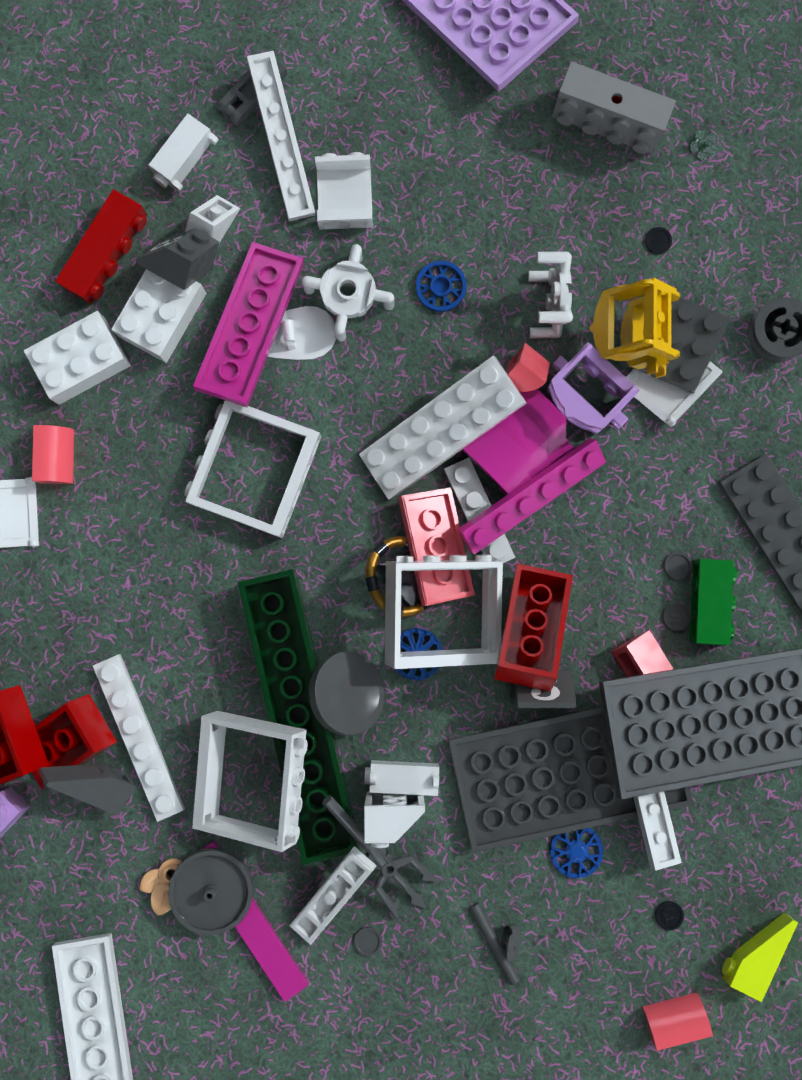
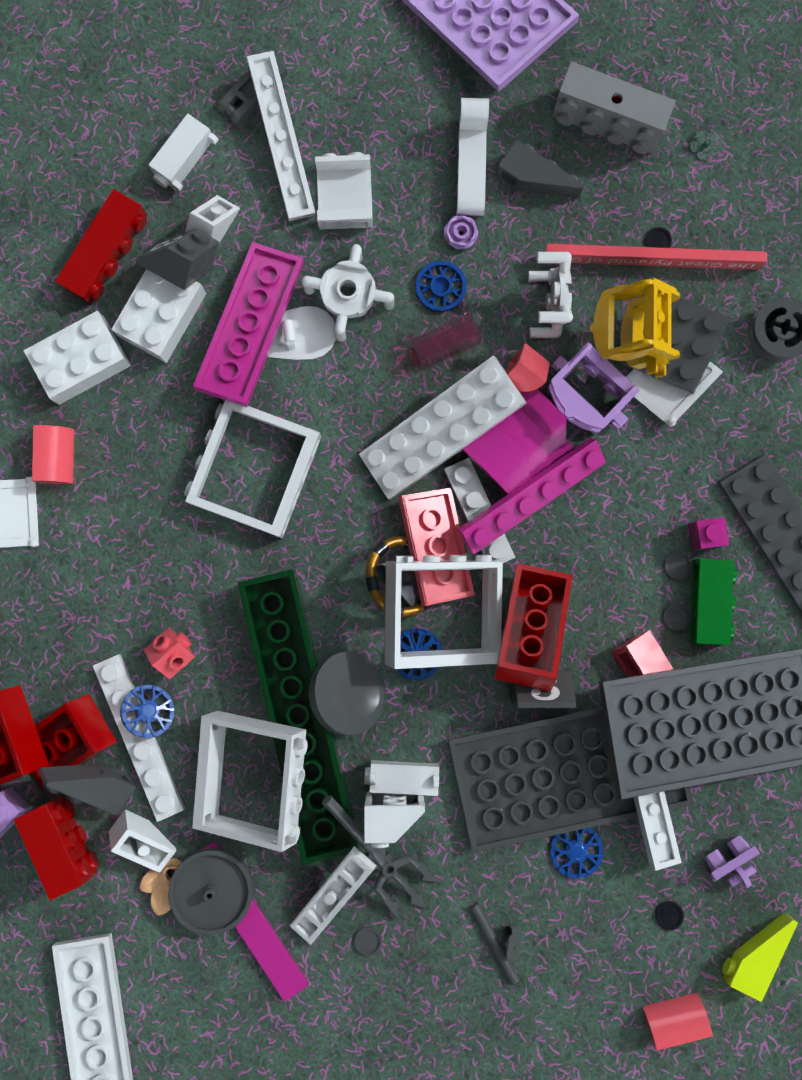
none -> red brick [14,795,99,901]
none -> white slope [109,809,176,873]
none -> blue wheel [120,685,174,738]
none -> coral brick [144,628,195,680]
none -> clear pink brick [407,310,482,370]
none -> lavender plate [444,215,478,250]
none -> white beam [456,98,489,216]
none -> dark grey slope [496,140,585,198]
none -> coral tile [544,244,767,270]
none -> dark pink brick [688,517,729,551]
none -> lavender hips [704,835,760,888]

